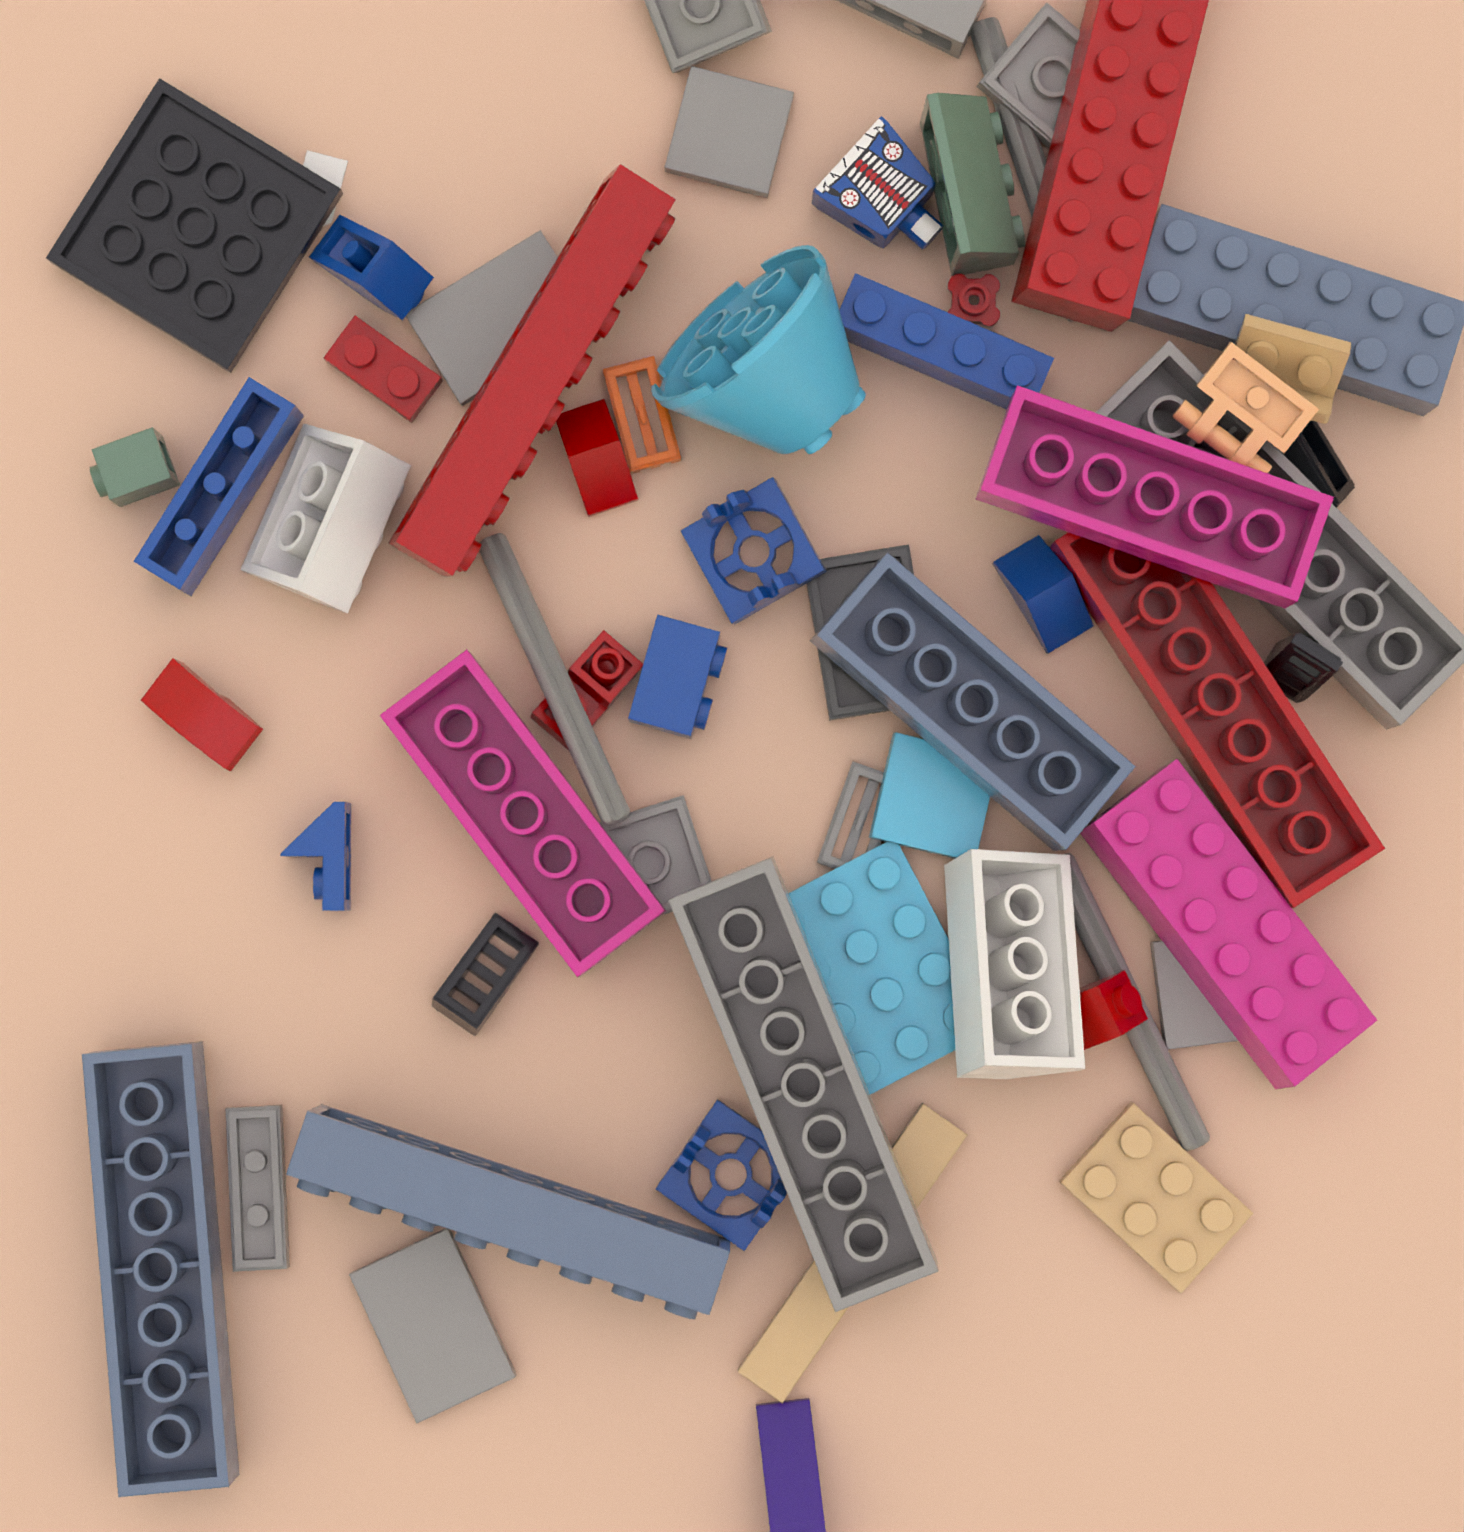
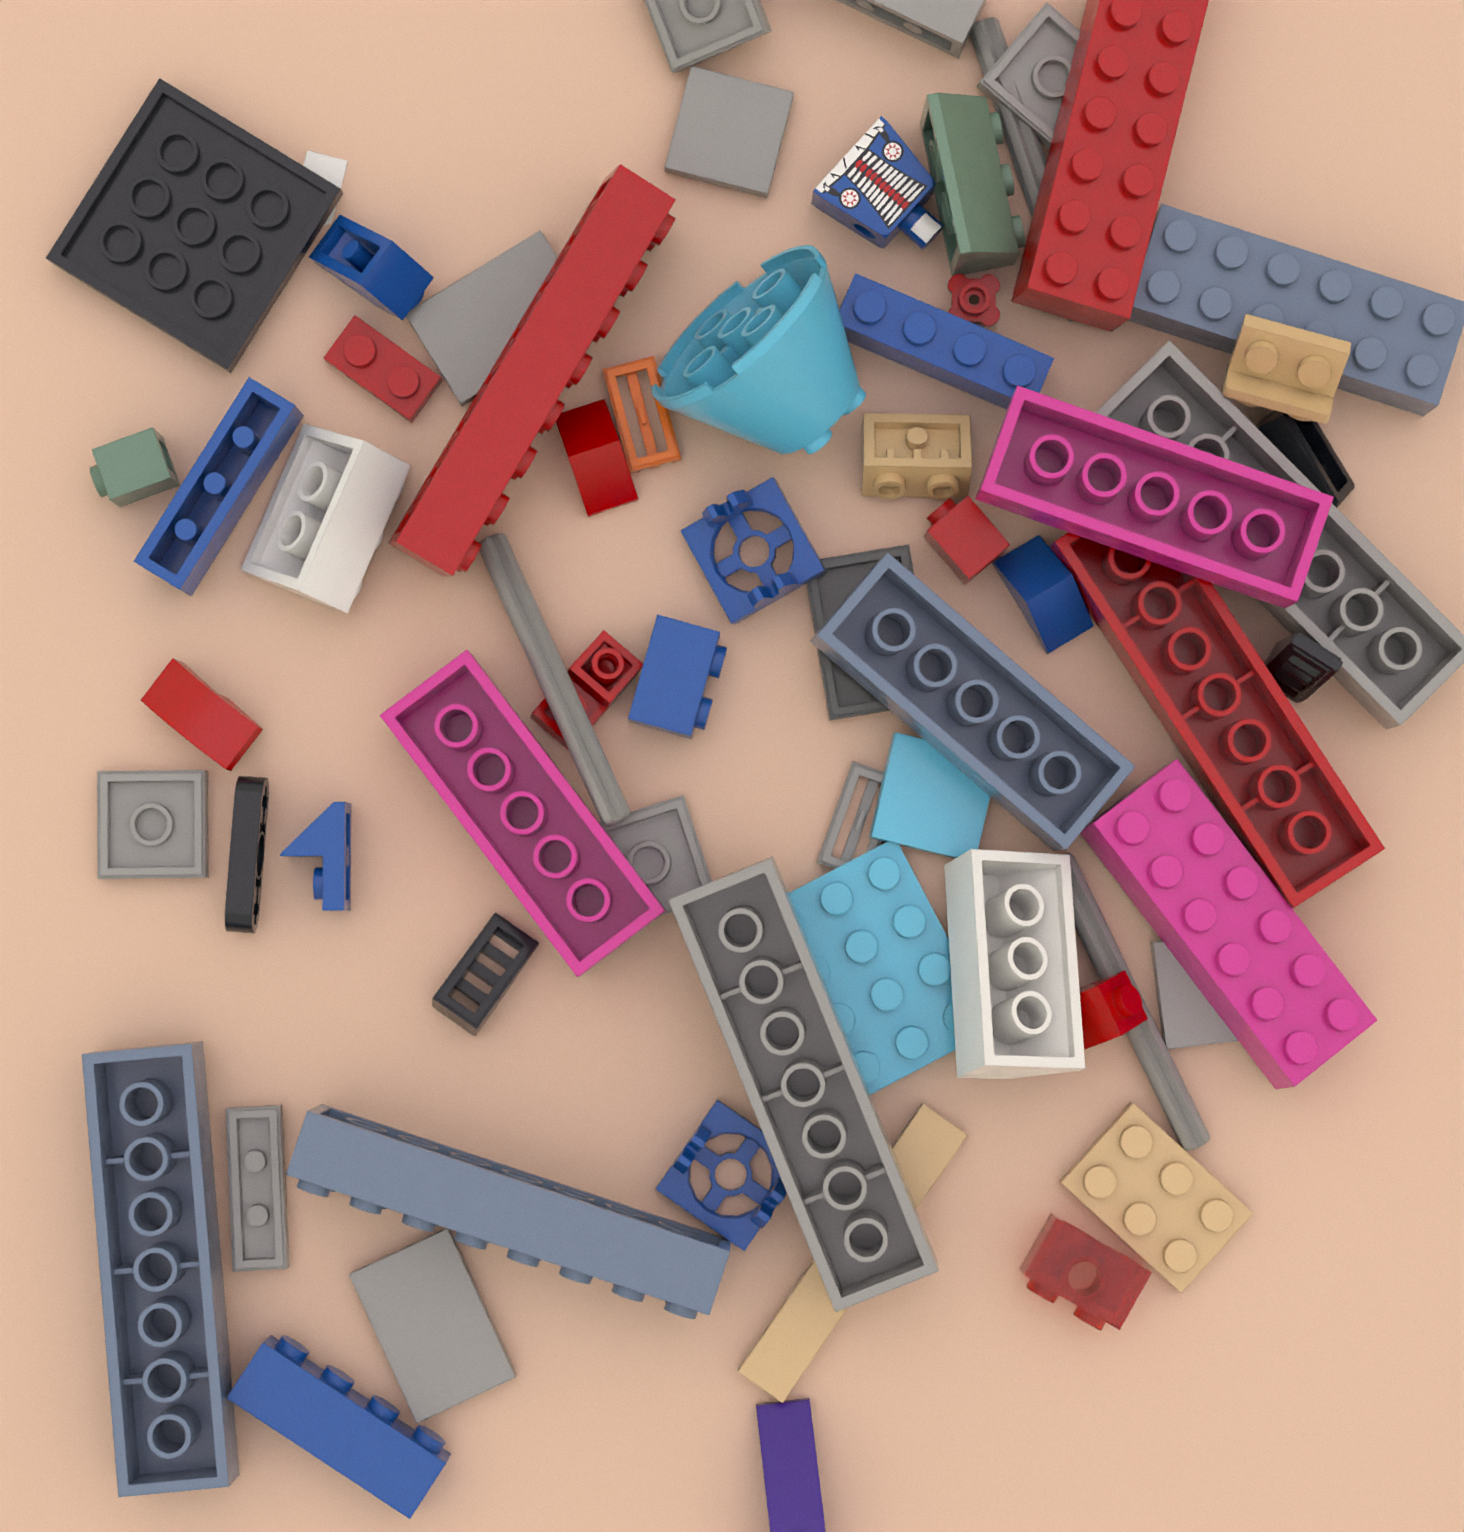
light nougat plate [1172,342,1319,473] -> none
none -> light grey tile [97,770,209,879]
none -> black beam [225,776,269,933]
none -> blue brick [227,1335,451,1519]
none -> tan bracket [862,413,972,500]
none -> red brick [924,496,1010,585]
none -> clear red brick [1019,1213,1152,1331]

